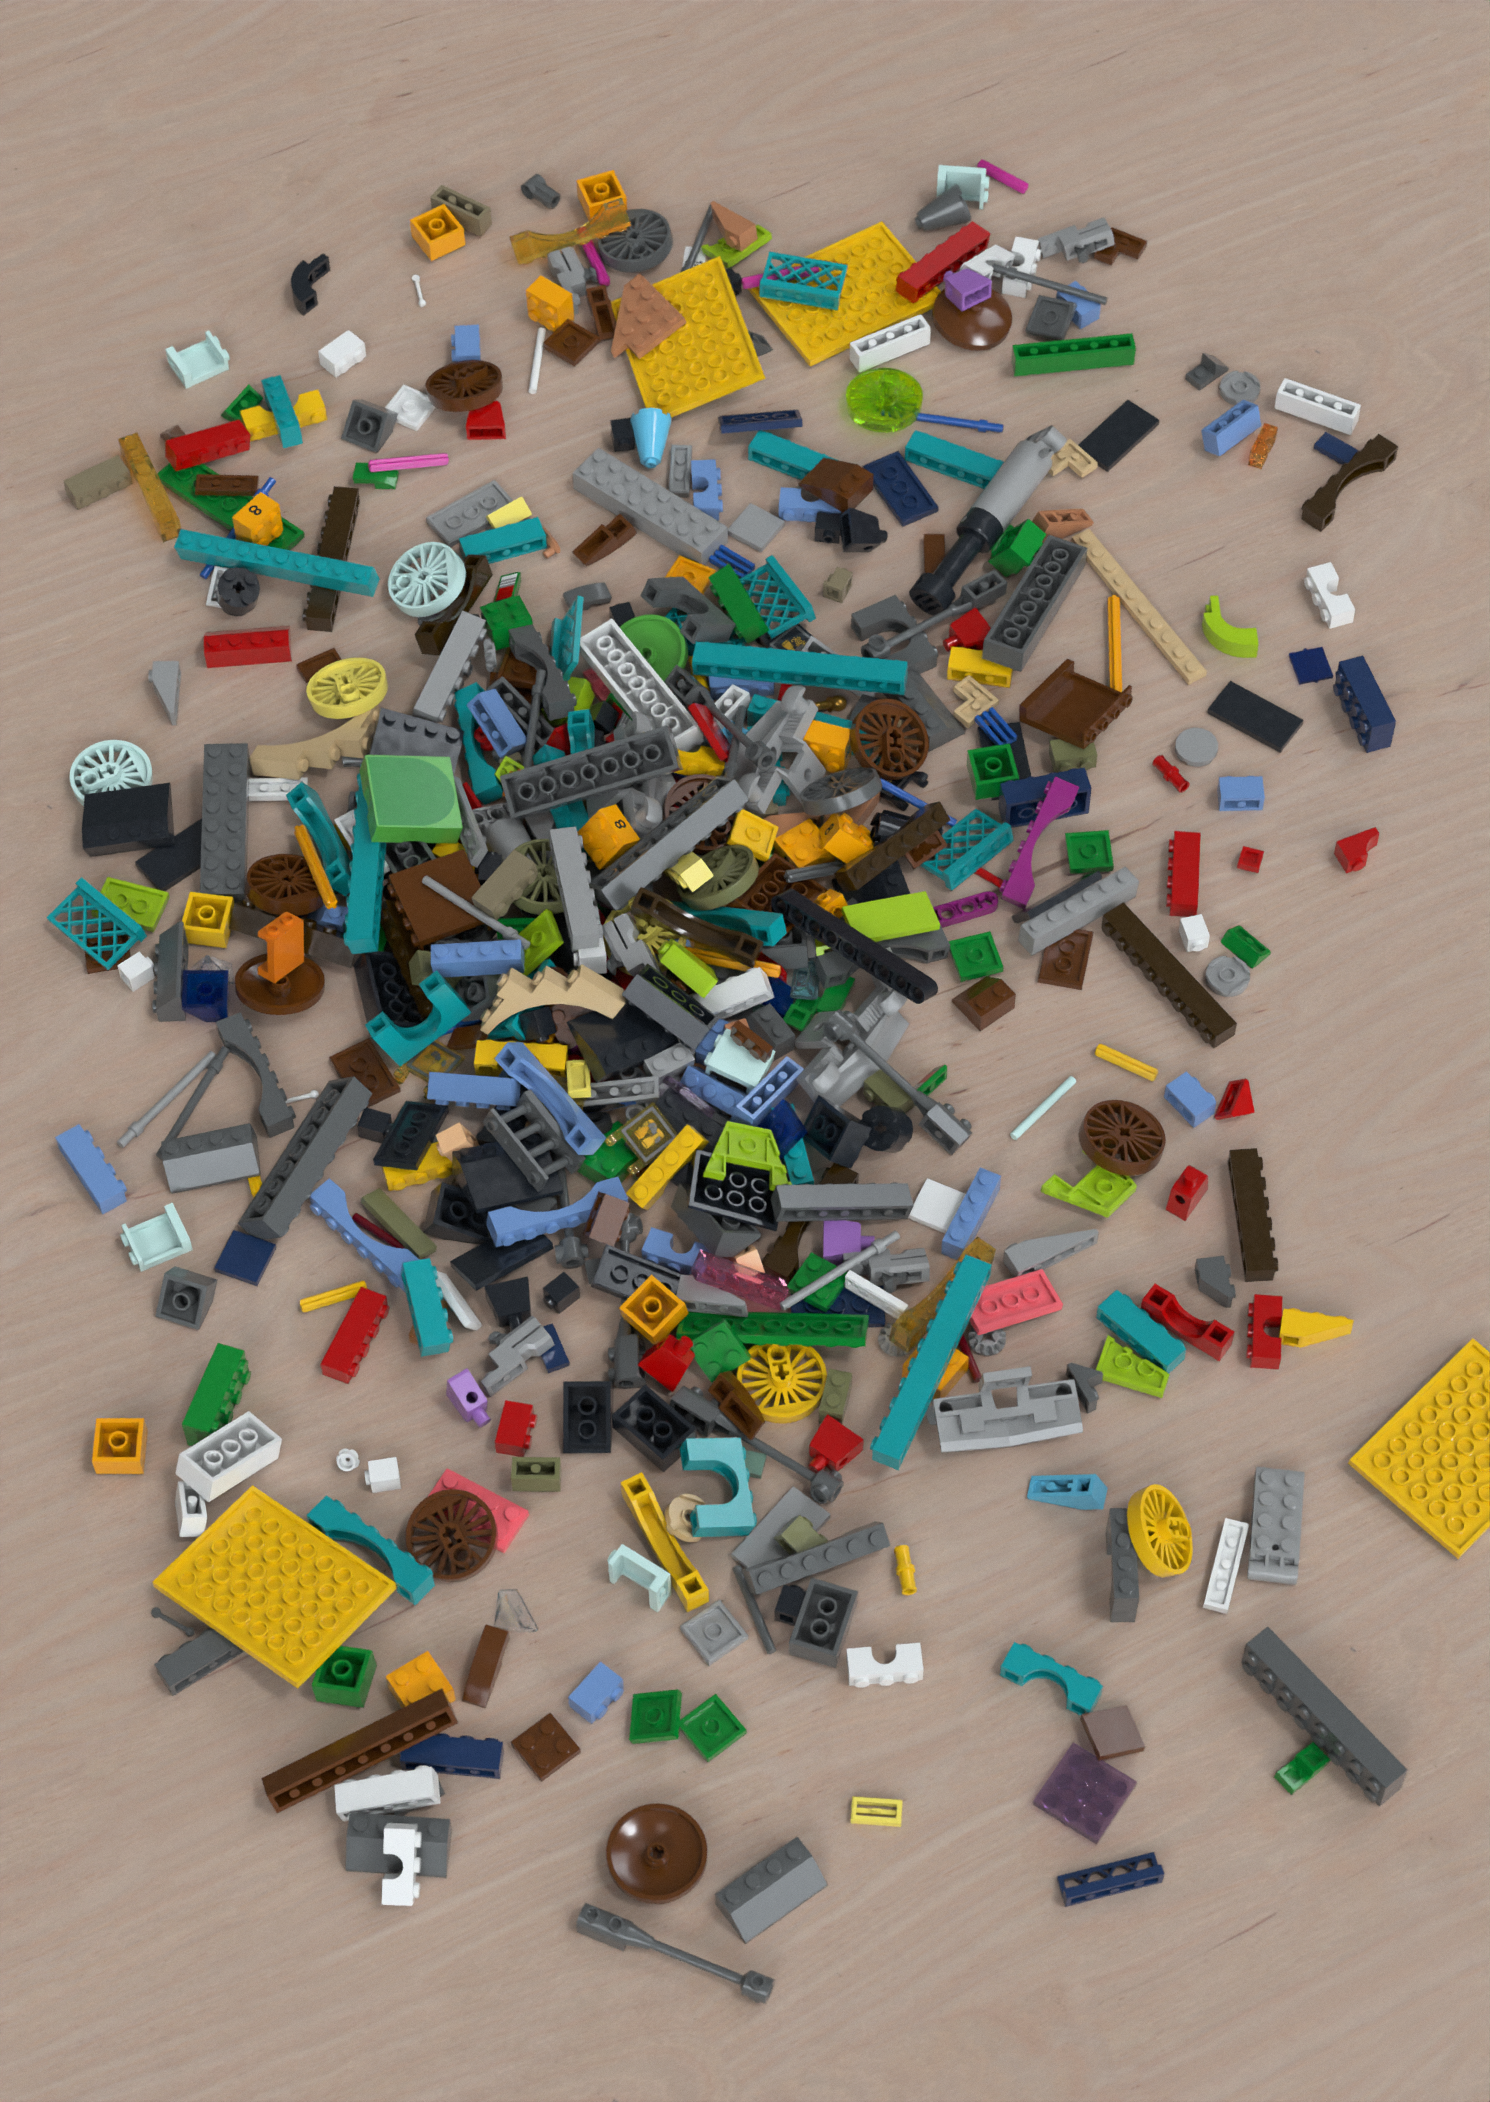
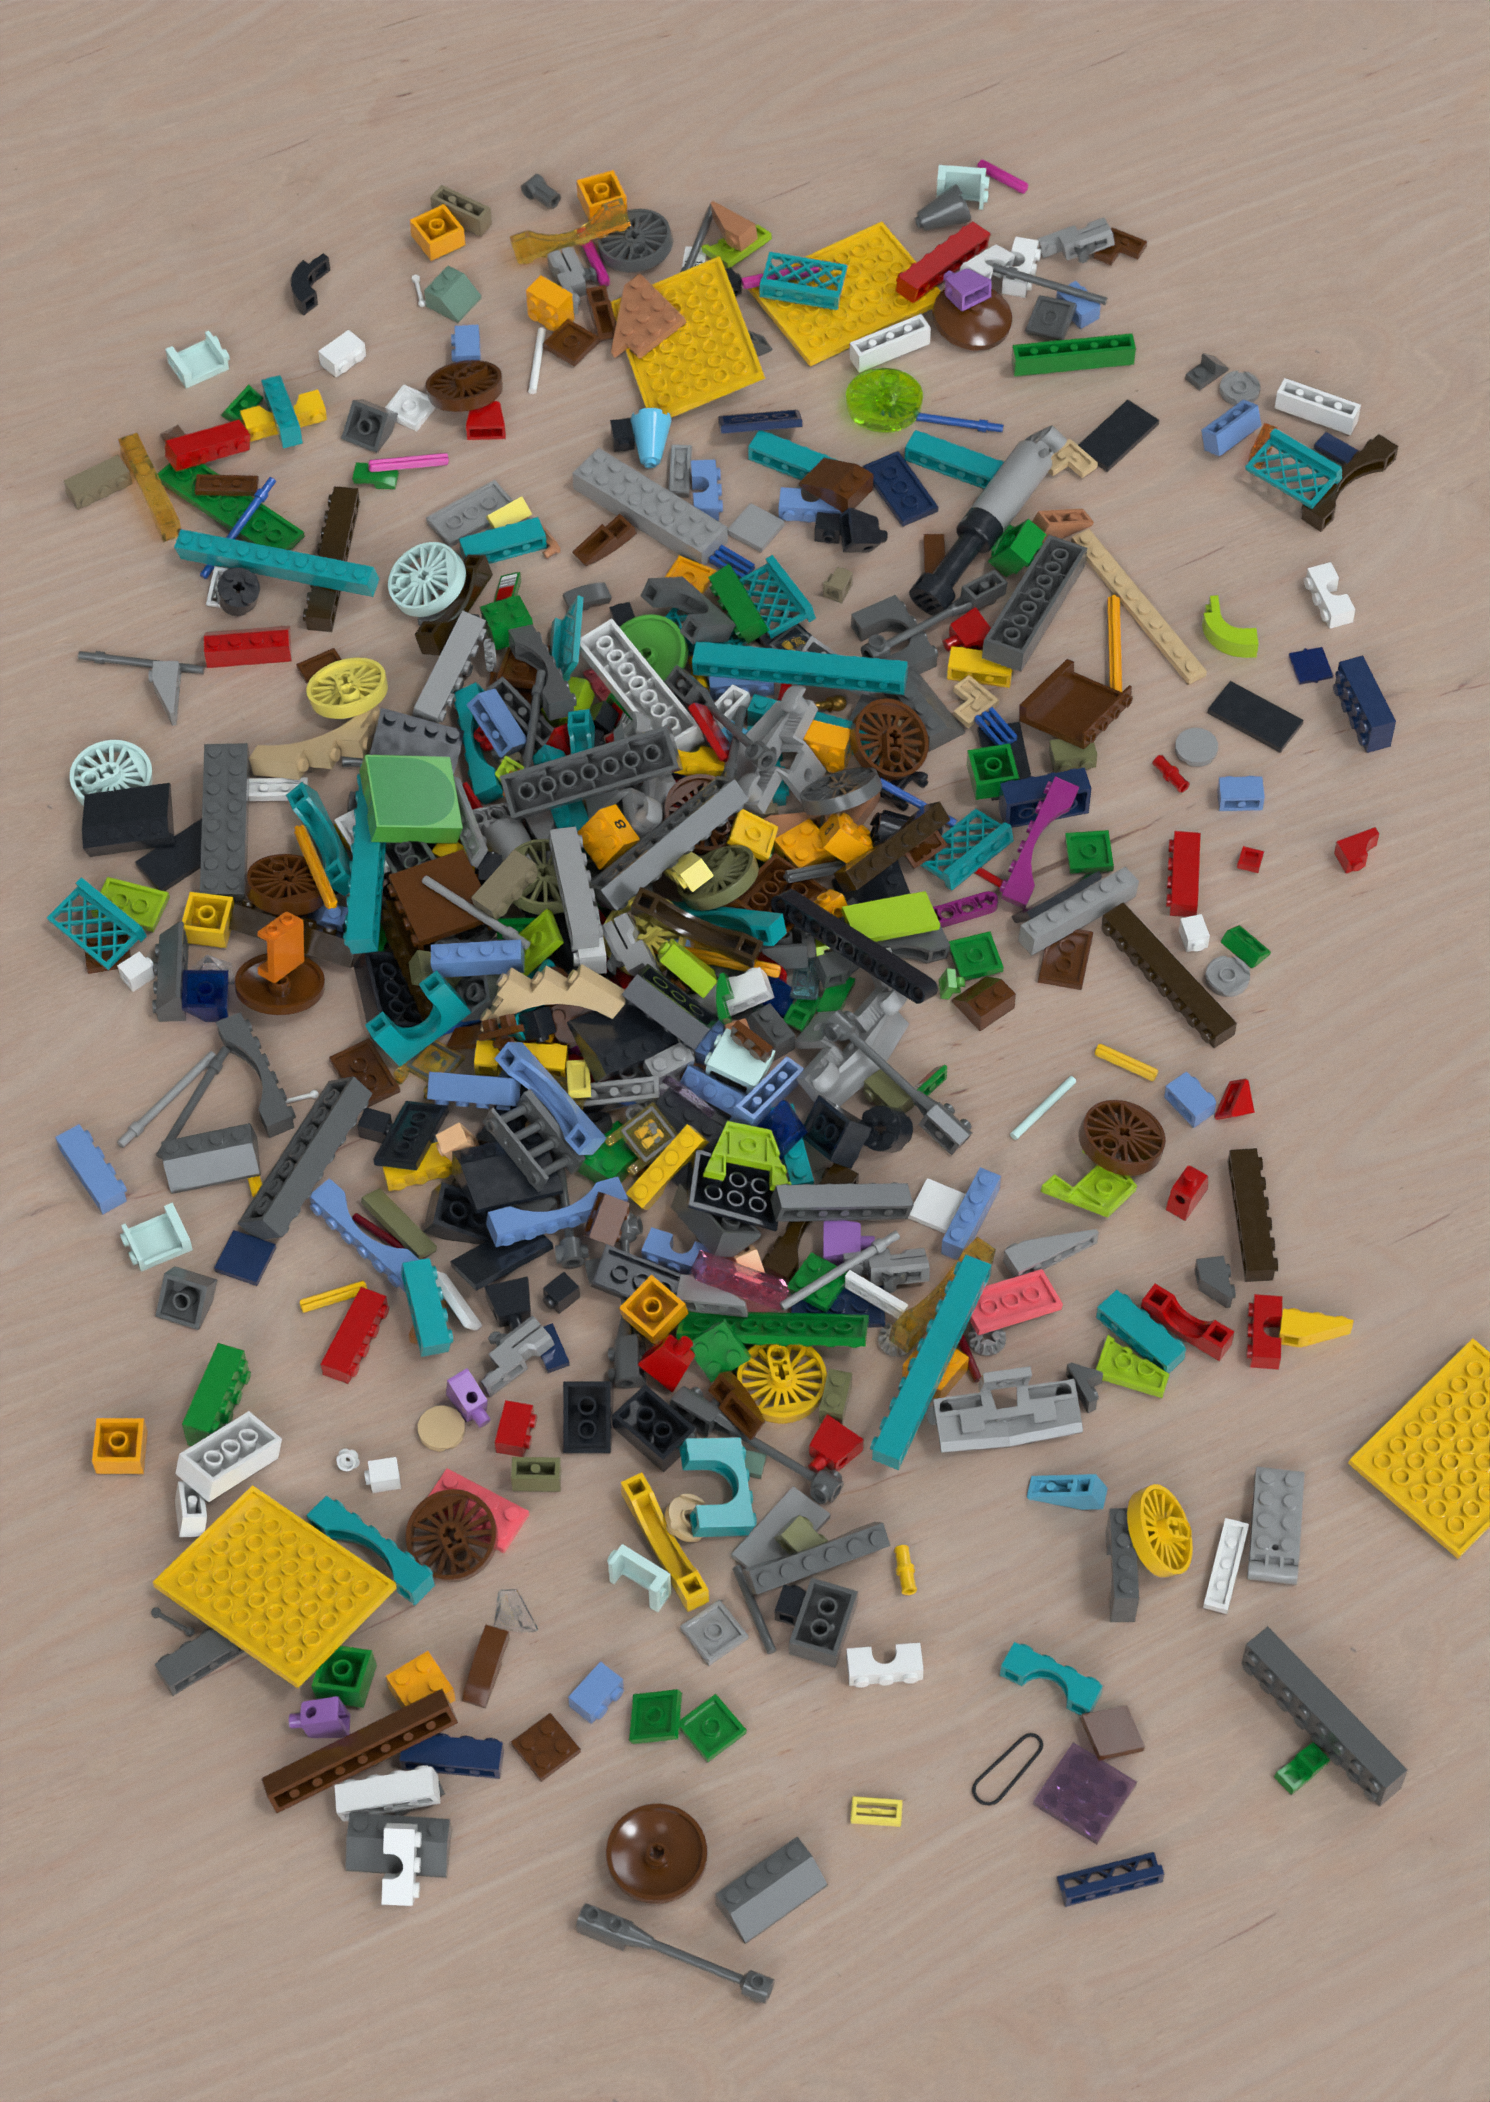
light orange brick [232,492,283,546] -> none
none -> dark grey bar [78,651,205,674]
none -> medium lavender torso [289,1697,351,1738]
none -> tan tile [418,1405,465,1452]
none -> sand green slope [424,265,482,323]
none -> reddish brown hips [478,1013,525,1051]
none -> green slope [716,973,734,1025]
none -> bright green tile [939,968,965,1000]
none -> black piece [972,1733,1044,1806]
none -> teal fence [1245,428,1342,509]

